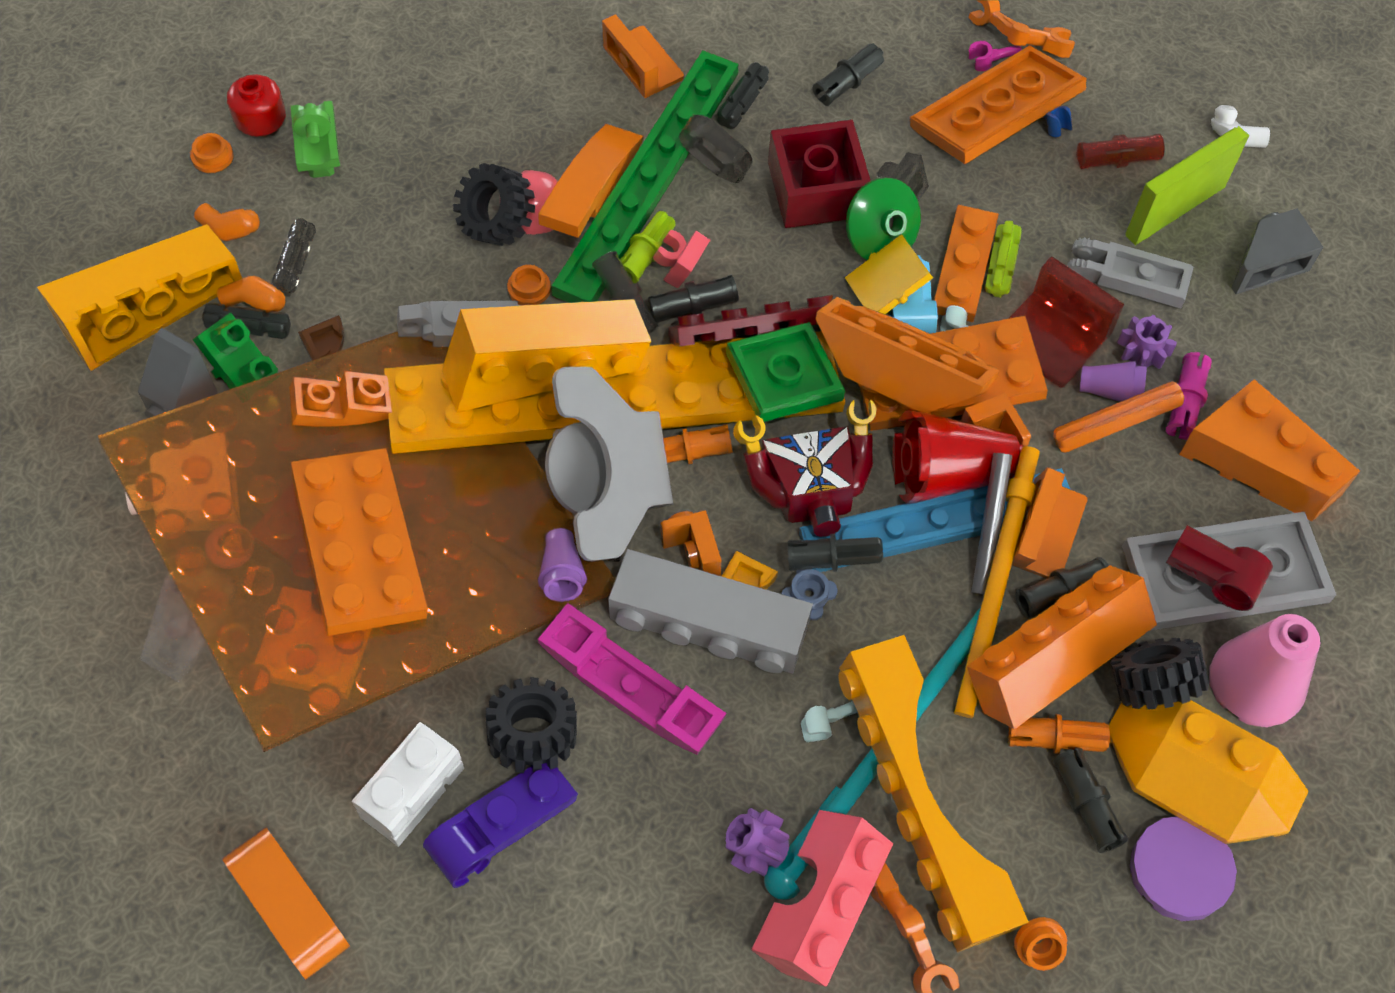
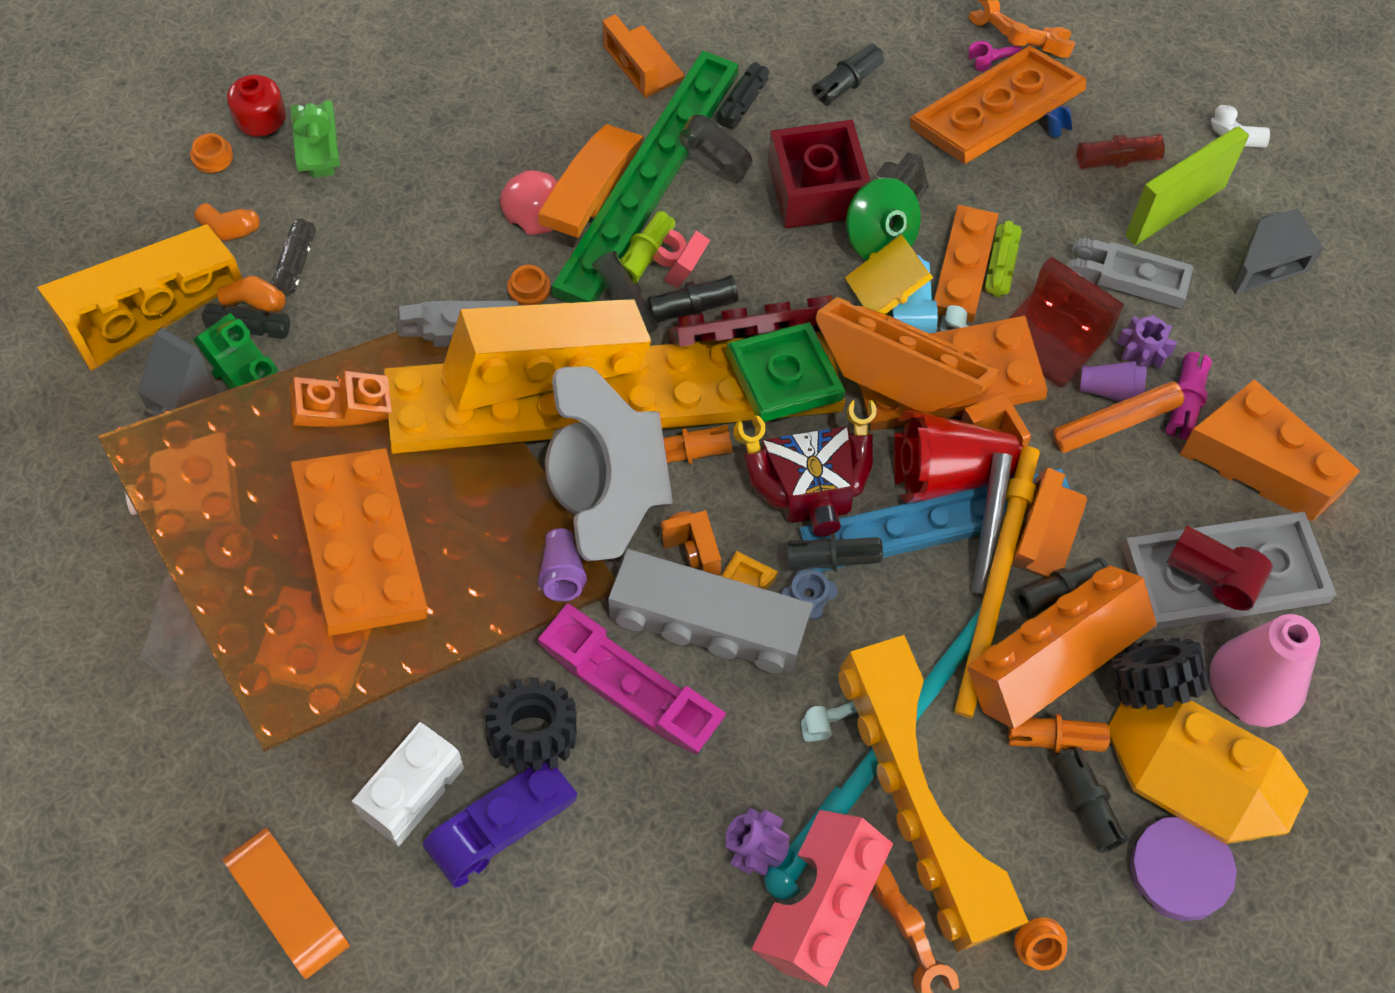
reddish brown tile [298,315,345,372] -> none
black tyre [453,163,535,246] -> none

